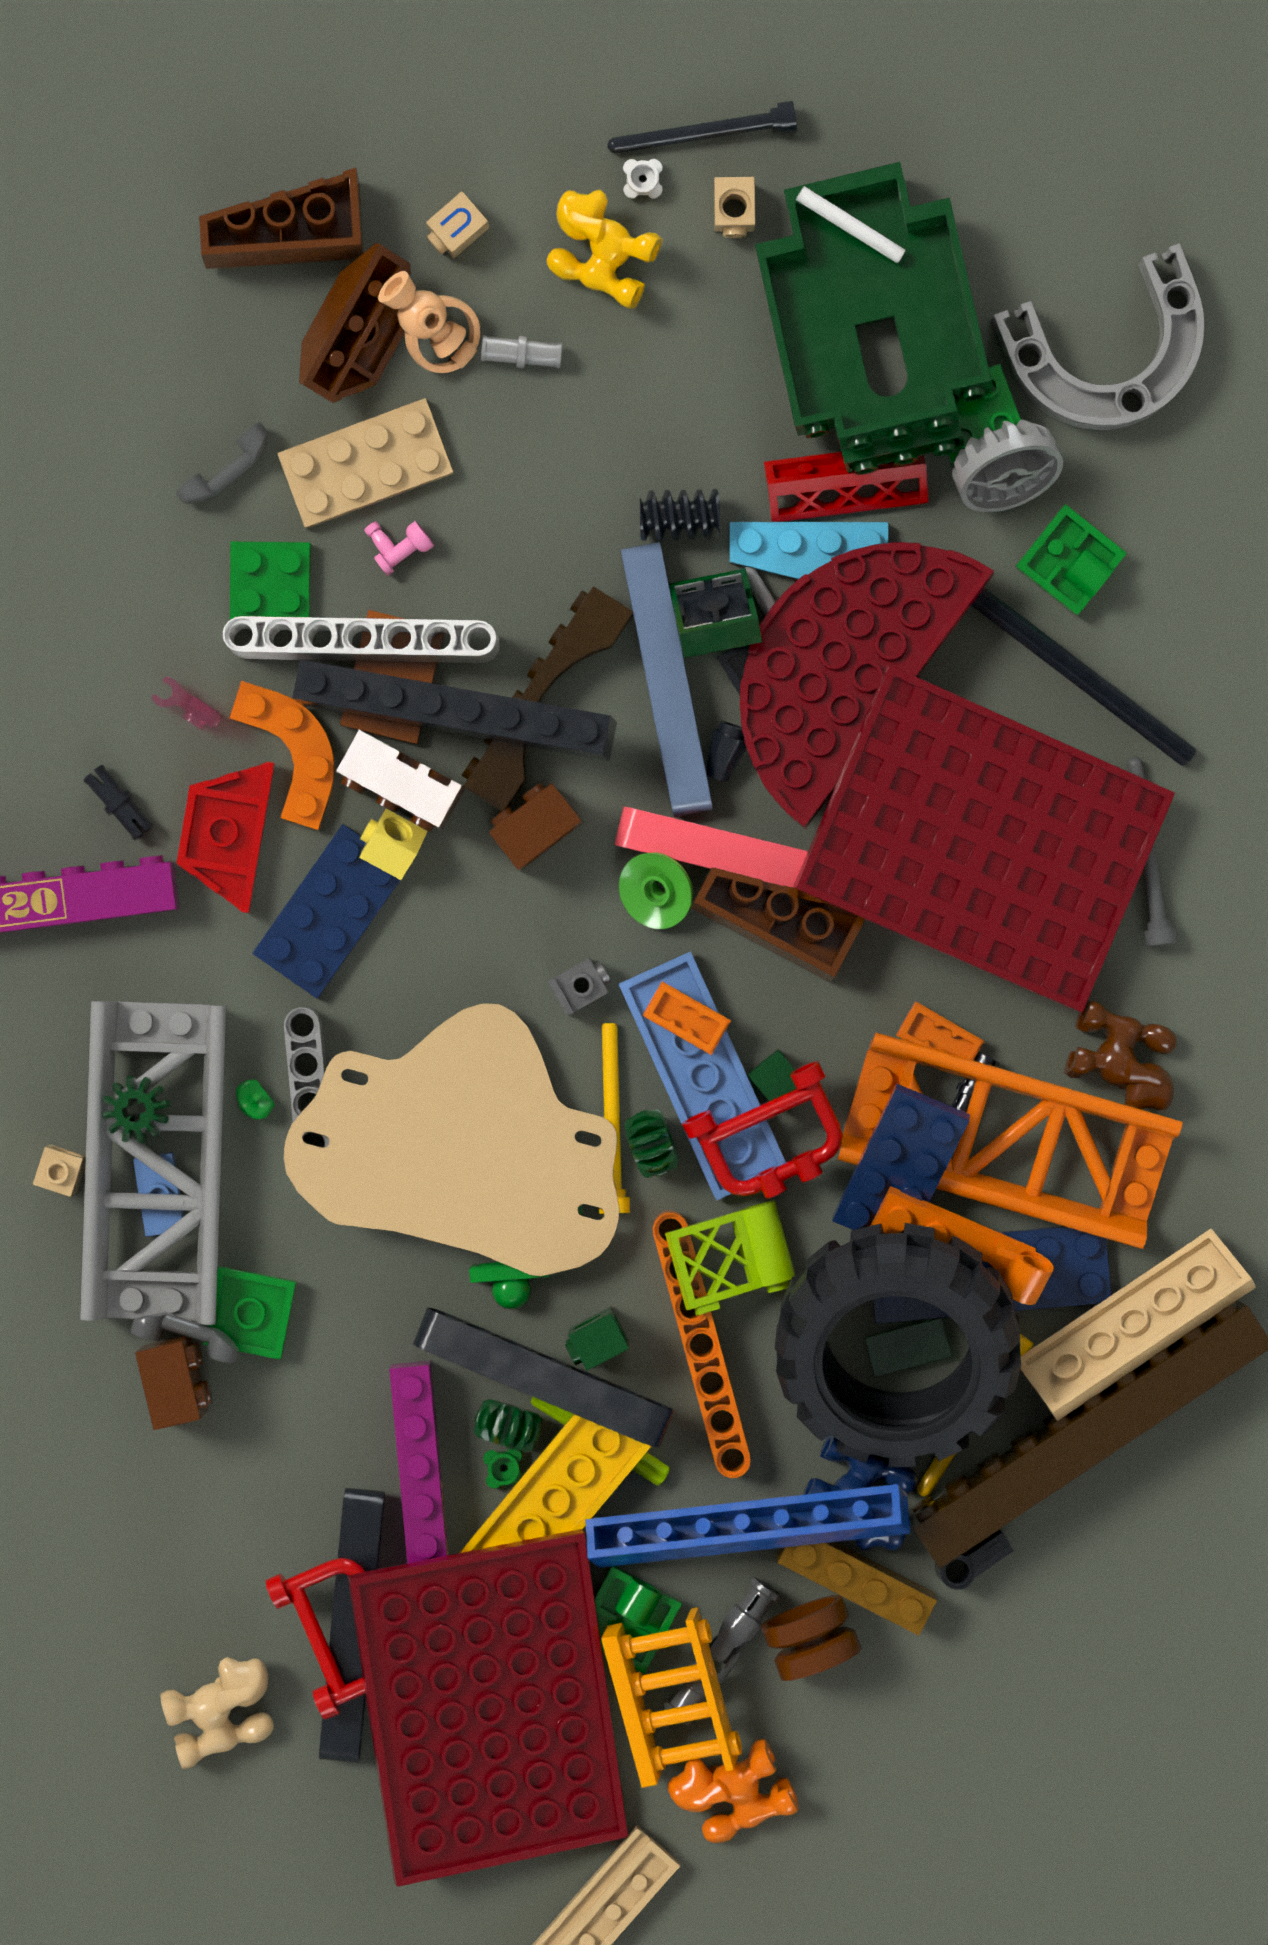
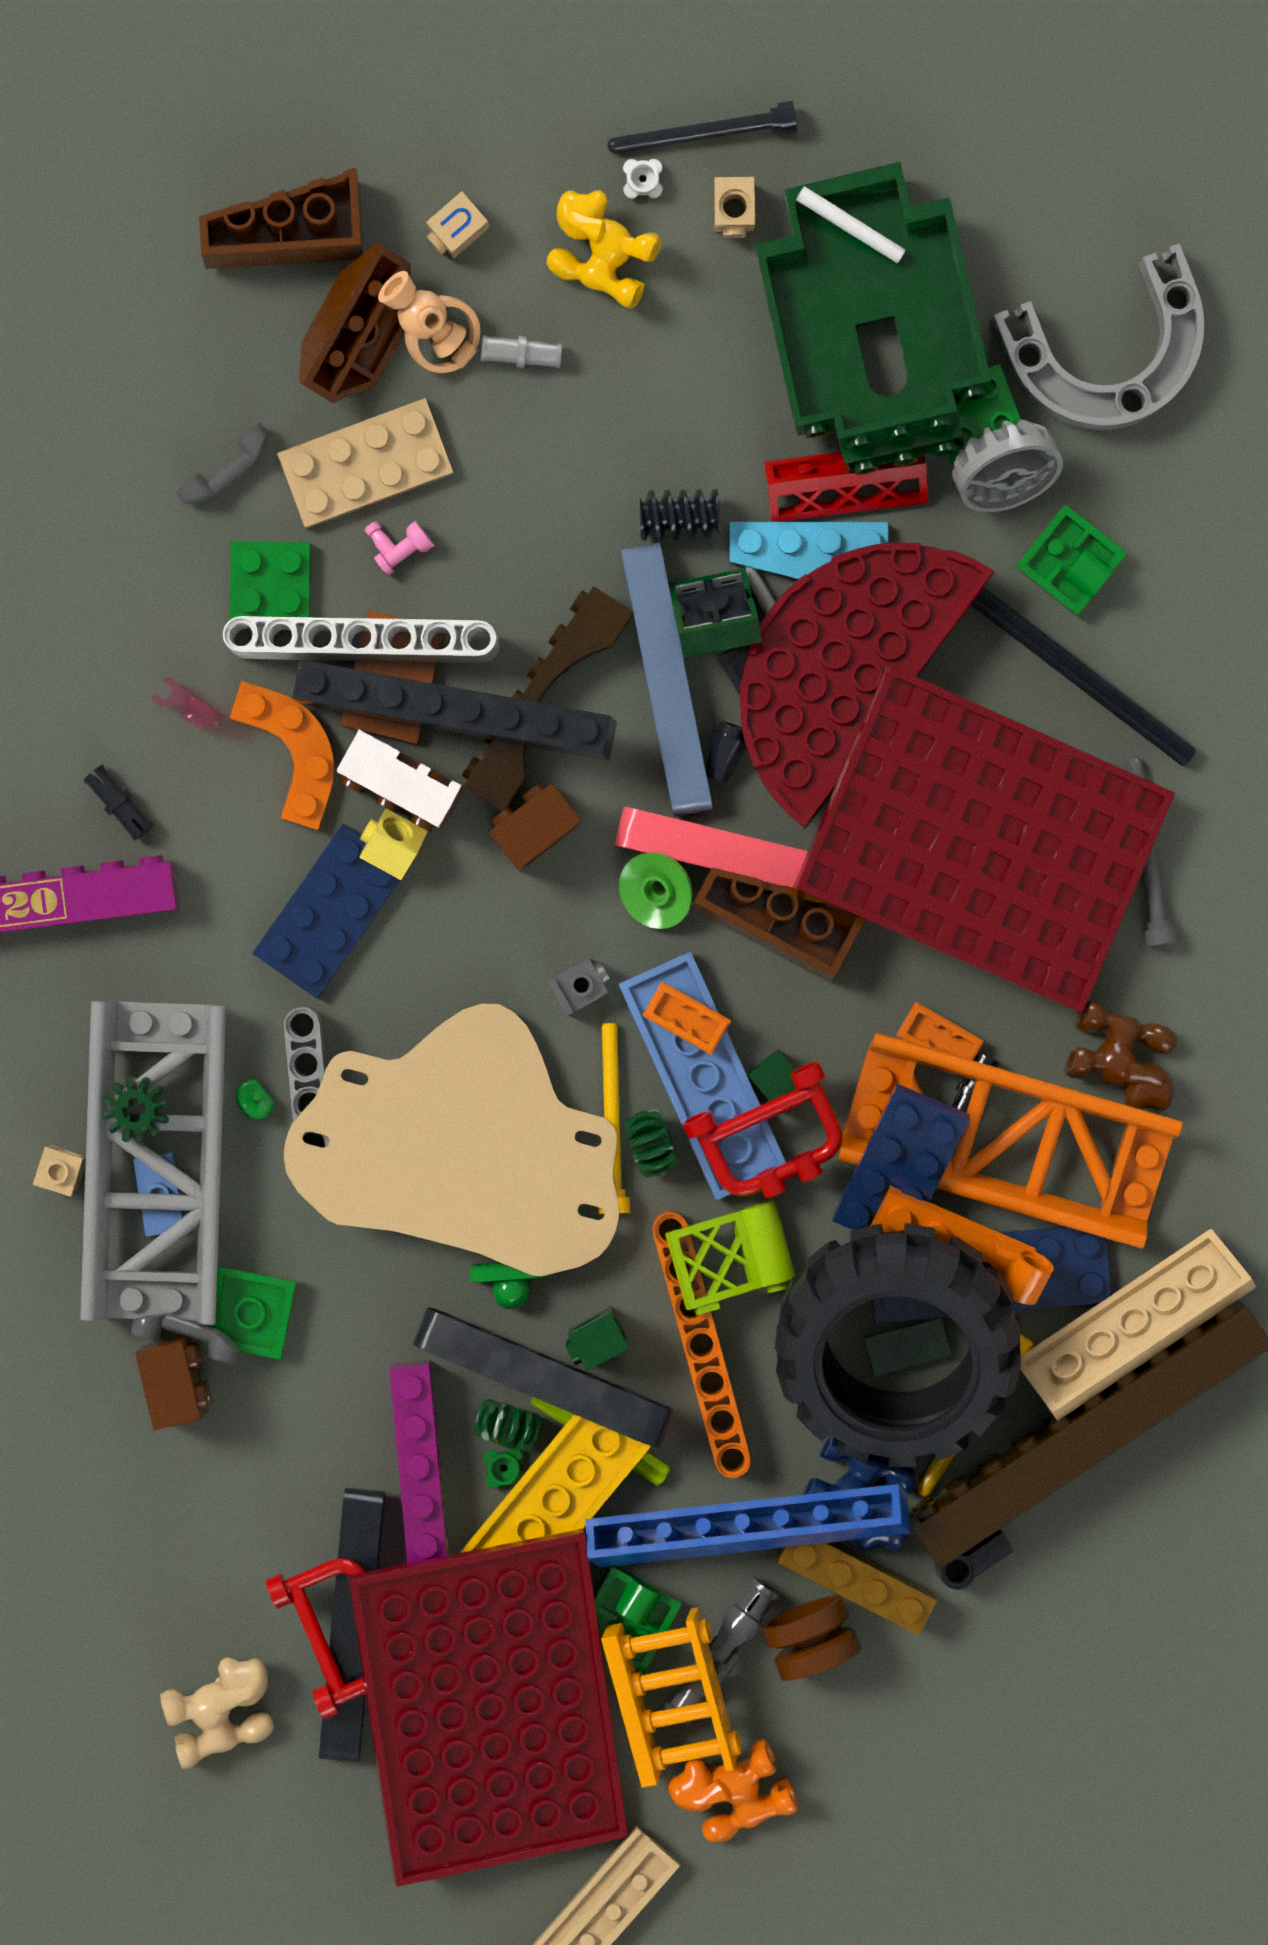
red wing [176,762,275,913] -> none

